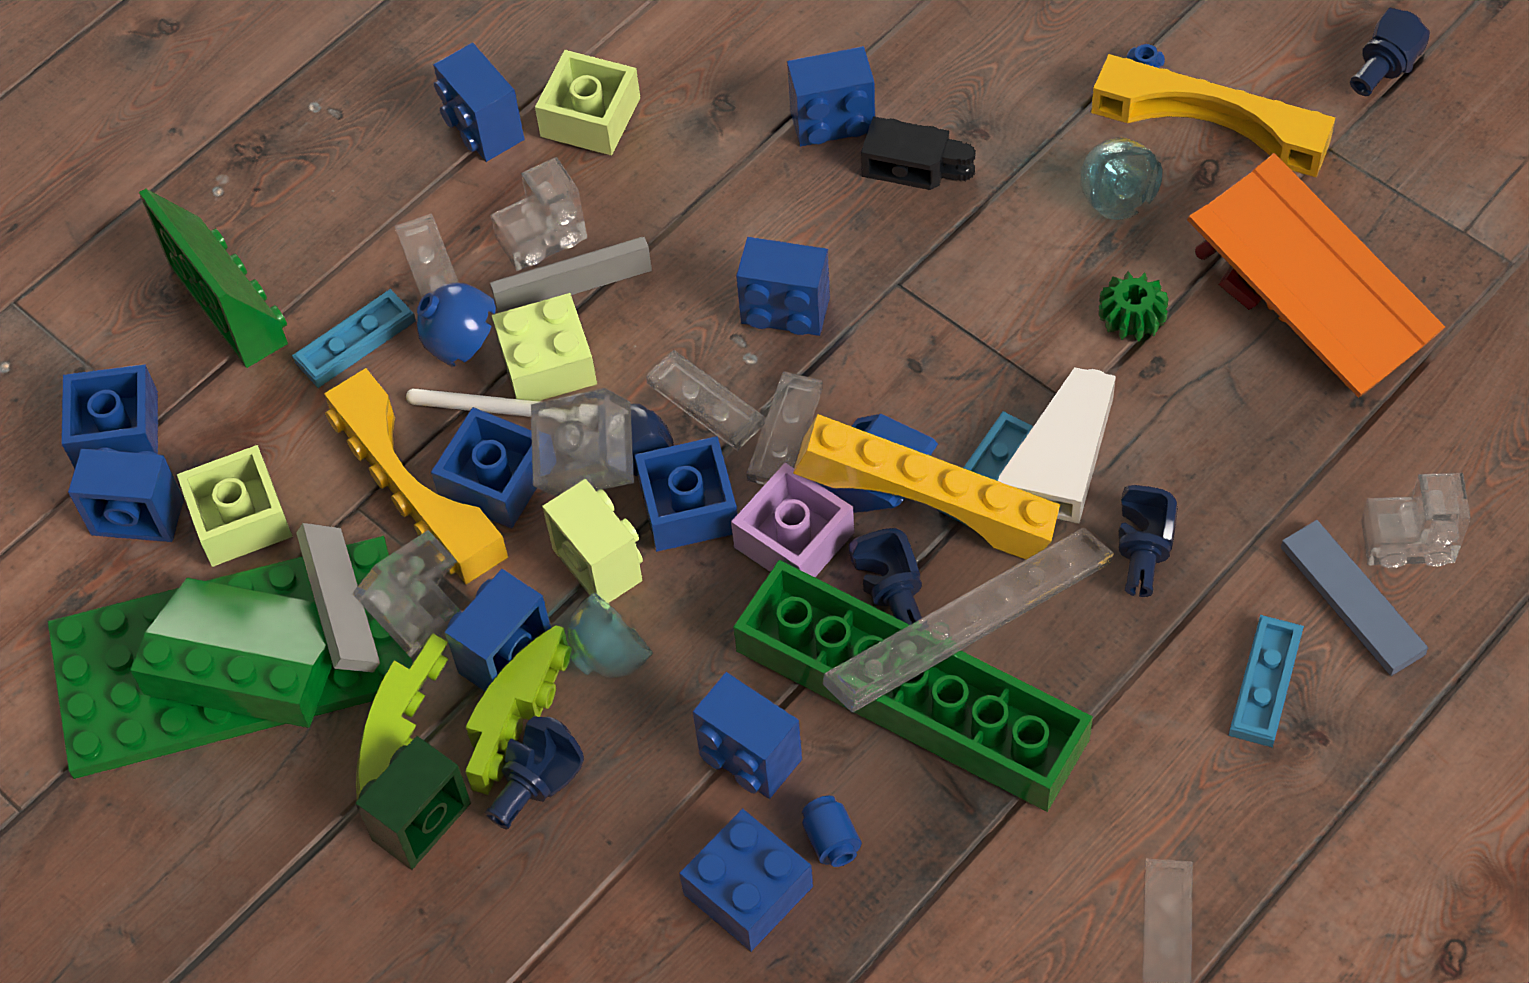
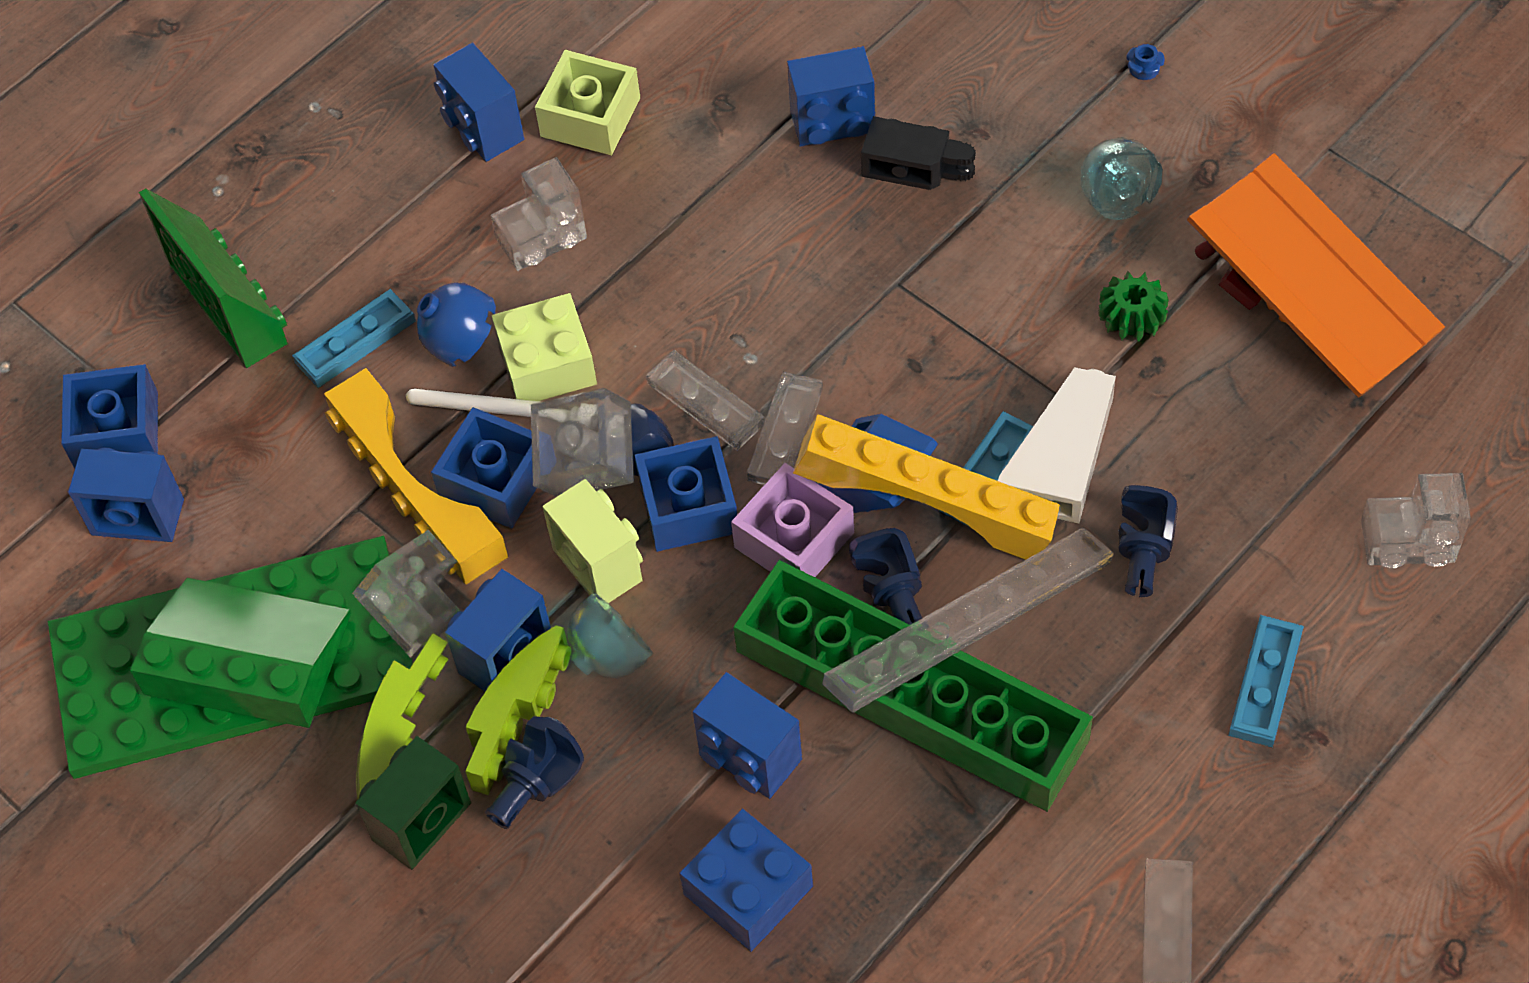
yellowish green brick [177,445,293,567] -> none
light grey tile [296,523,380,672] -> none
clear tile [395,214,459,299] -> none
light grey tile [490,237,652,313] -> none
blue brick [736,237,830,336] -> none
blue brick [802,795,862,867] -> none
yellow arch [1091,54,1336,178] -> none
sand blue tile [1281,520,1428,676] -> none
dark blue piece [1350,7,1430,96] -> none

